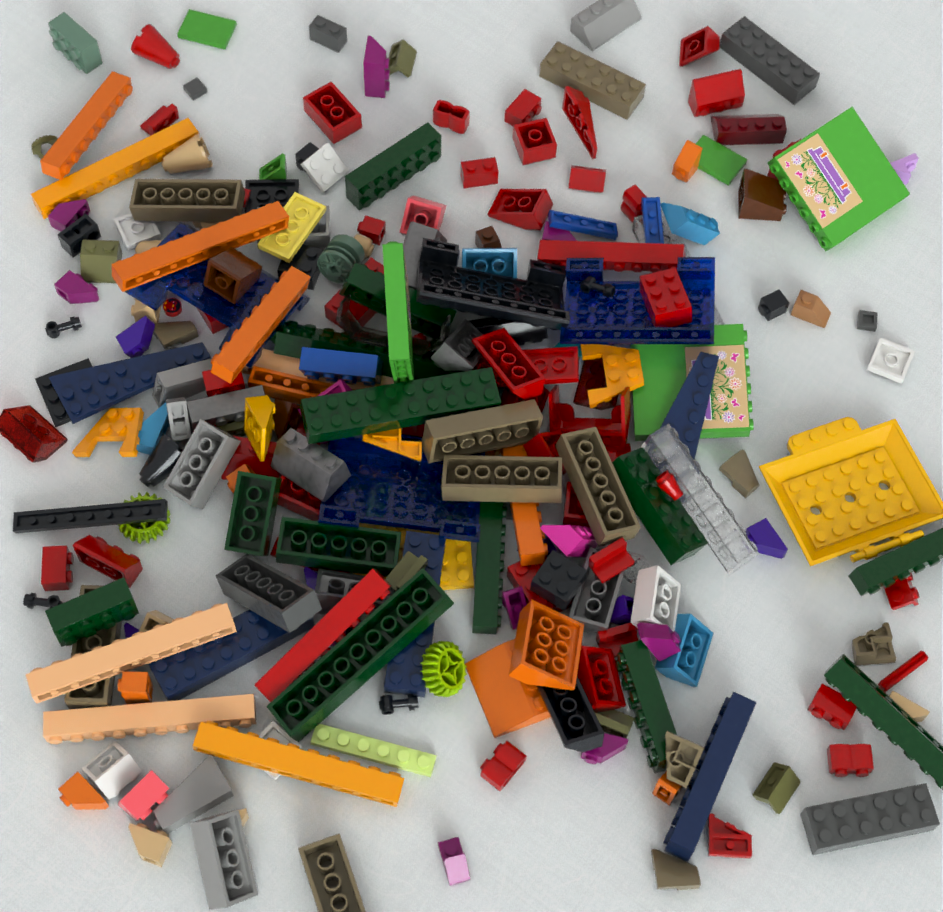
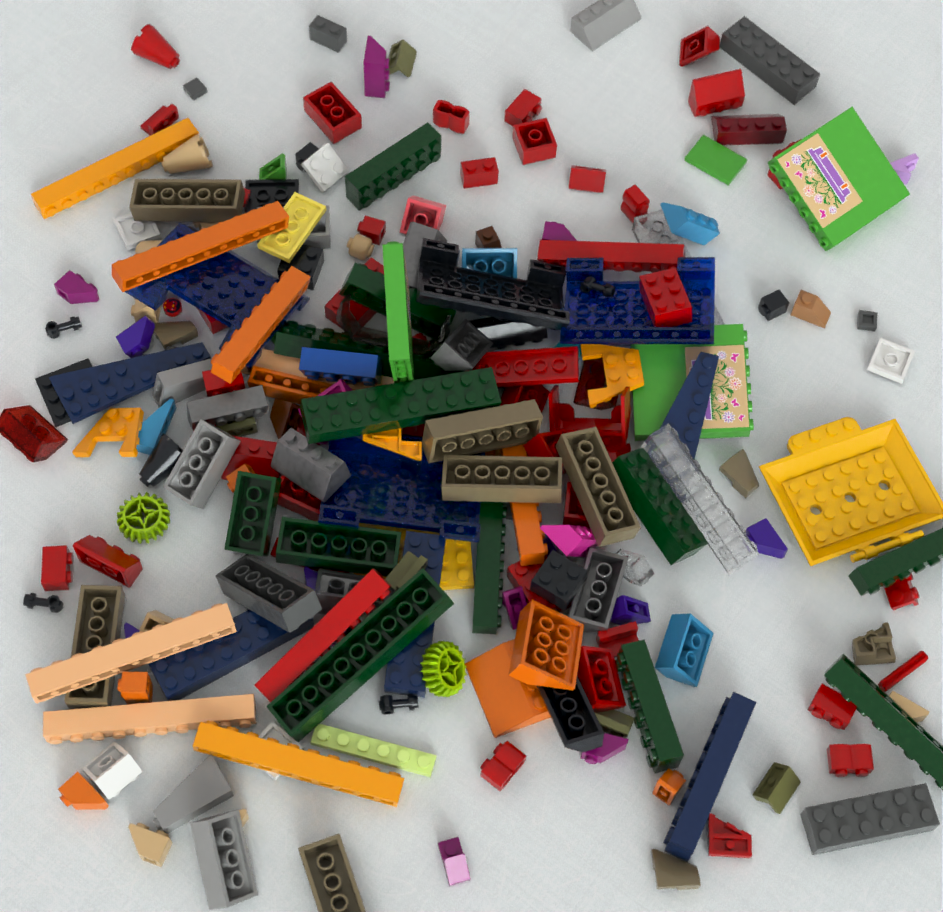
black plate [13,499,168,533] -> none
olive piece [31,135,57,159] -> none
orange brick [40,71,133,180] -> none
dark green brick [45,577,139,647] -> none
sand green brick [48,12,103,74] -> none
magenta slope [48,199,90,232] -> none
black brick [58,214,101,257] -> none
olive slope [80,240,122,283] -> none
coral slope [118,770,169,821] -> none
light grey brick [166,397,191,441] -> none
bright green tile [177,9,237,49] -> none
reddish brown slope [204,247,263,305] -> none
yellow slope [244,395,276,462] -> none
sand green wheel [317,234,365,283] -> none
red slope [472,328,546,400] -> none
red slope [488,189,553,230] -> none
dark tan brick [539,41,646,120] -> none
blue tile [548,210,618,240] -> none
red wedge [562,86,597,159] -> none
red panel [588,537,635,583] -> none
white brick [631,565,681,632] -> none
magenta slope [637,622,681,662] -> none
blue tile [641,197,664,244] -> none
red cone [655,471,683,501] -> none
dark tan slope [665,731,704,788] -> none
orange slope [672,140,703,183] -> none
reddish brown slope [738,169,787,221] -> none

